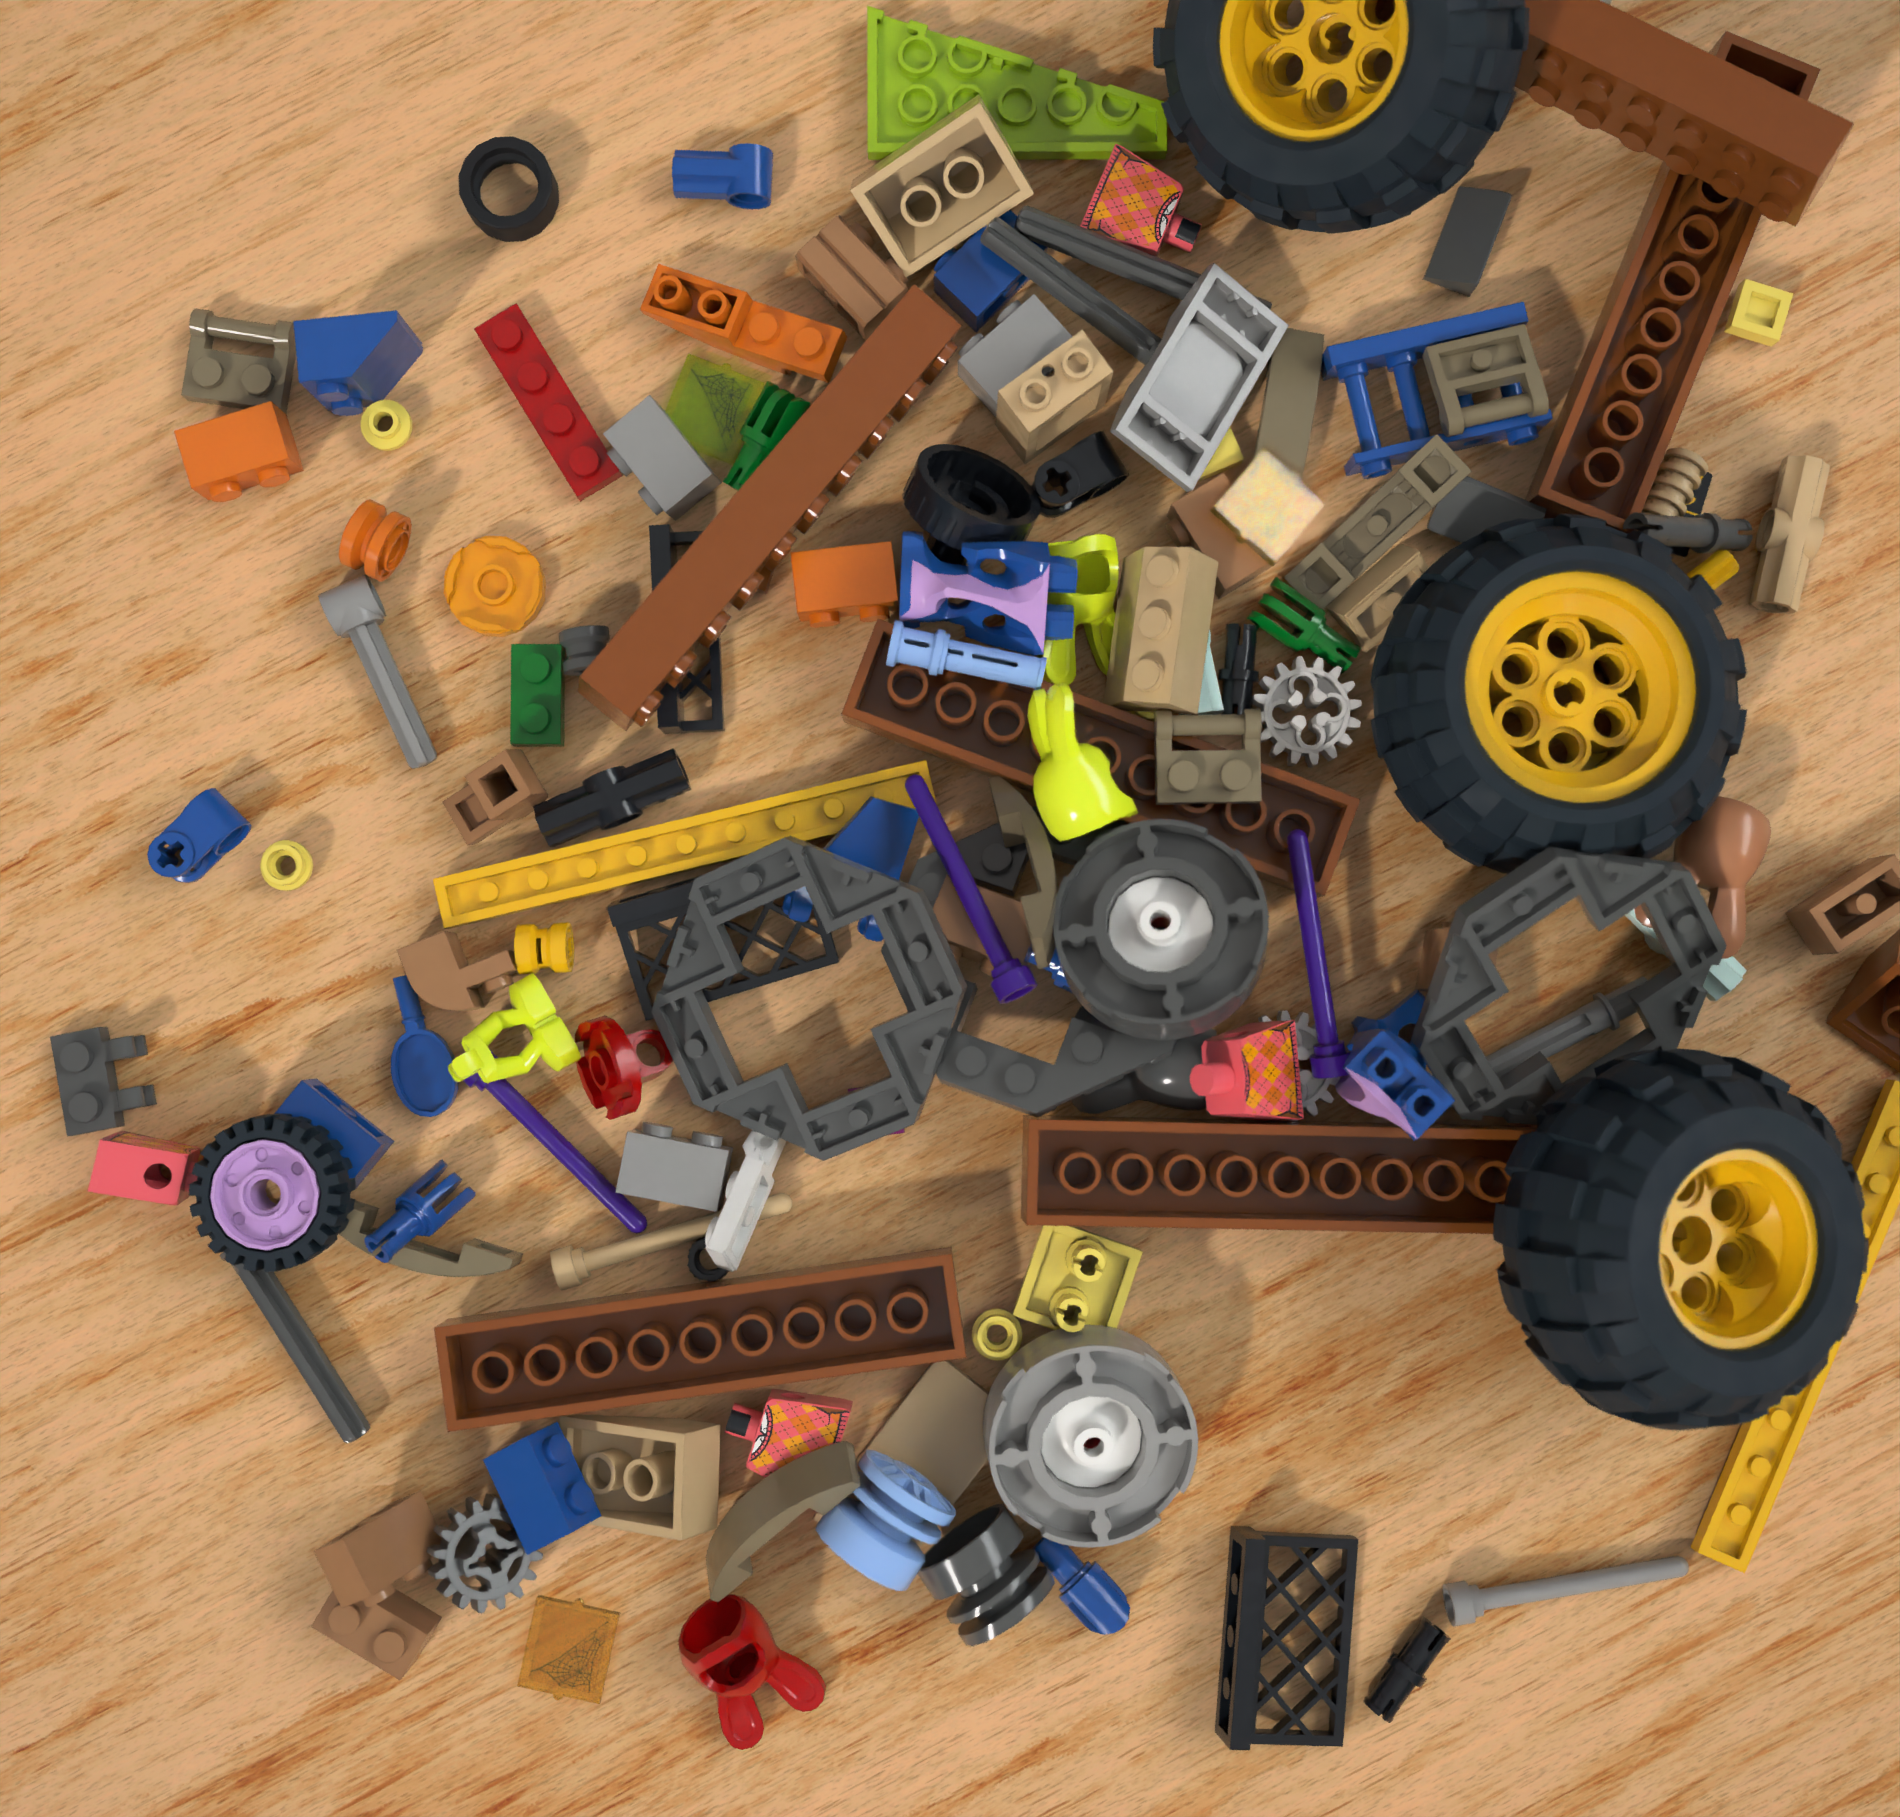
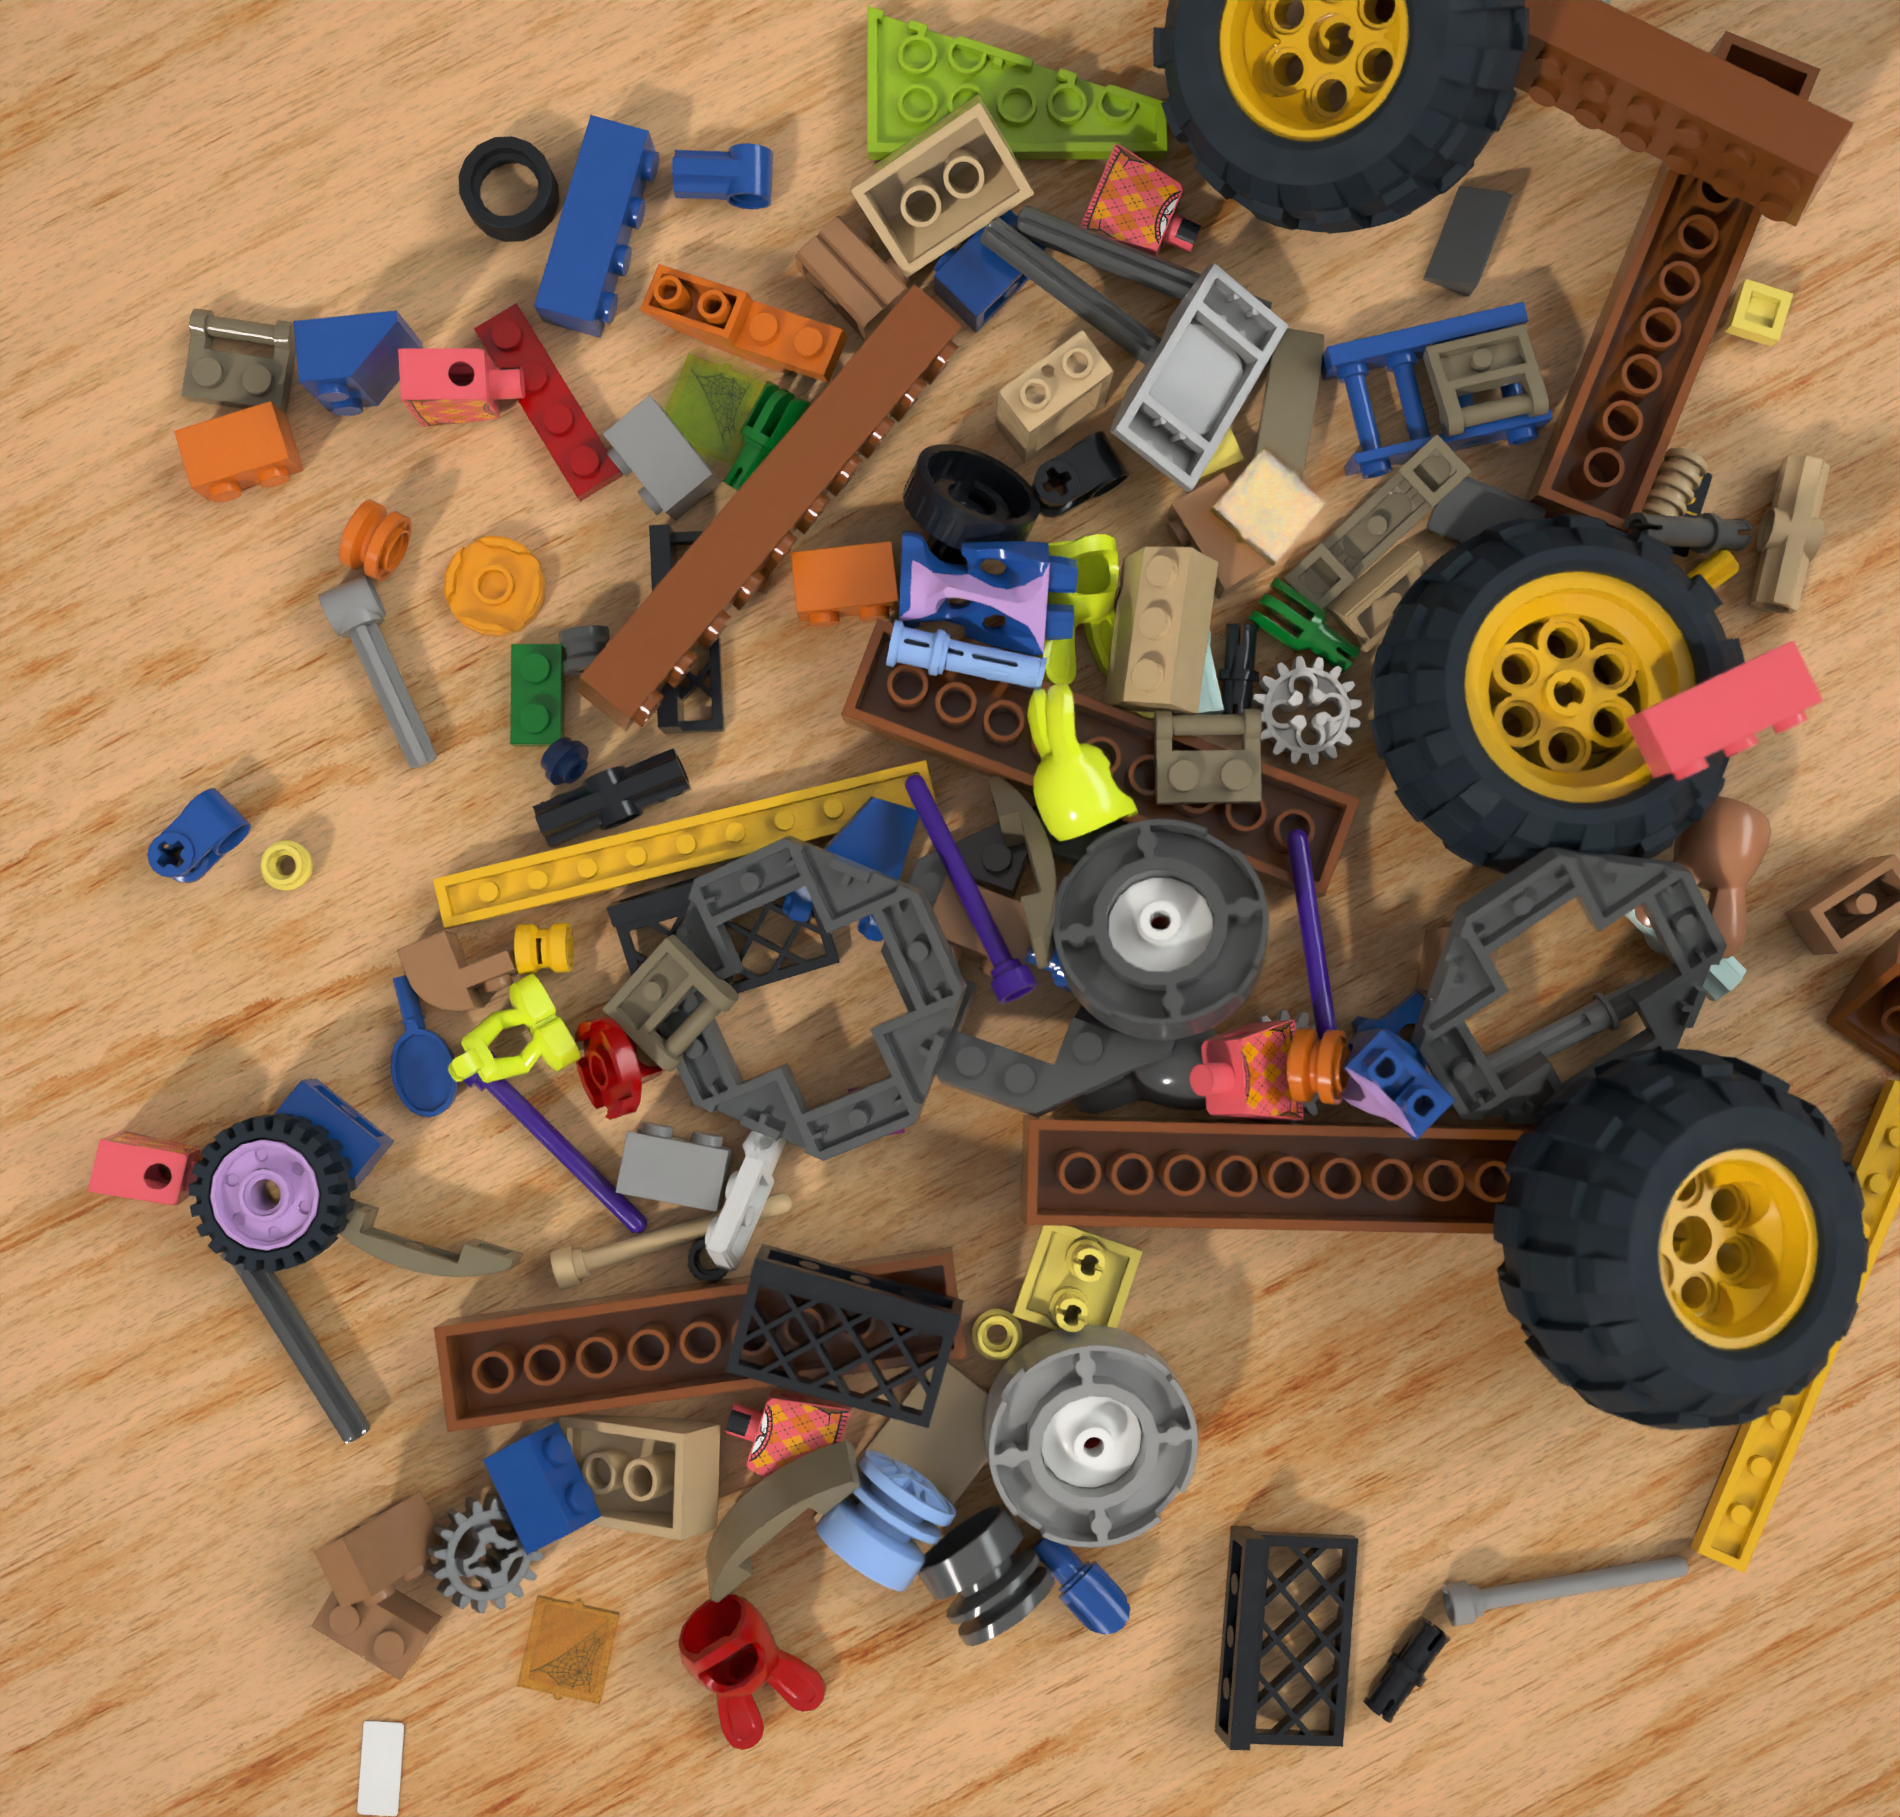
dark grey plate [50,1027,157,1137] -> none
light yellow plate [361,400,412,451] -> none
blue arm [364,1160,476,1263] -> none
medium nougat brick [442,749,548,845] -> none
light grey brick [958,294,1073,417] -> none
none -> white sticker [357,1721,404,1816]
none -> coral torso [398,348,525,427]
none -> blue brick [534,115,659,338]
none -> dark blue plate [541,737,588,785]
none -> dark tan plate [602,934,739,1072]
none -> black fence [726,1244,963,1428]
none -> orange wheel [1287,1028,1350,1105]
none -> coral brick [1625,640,1823,781]

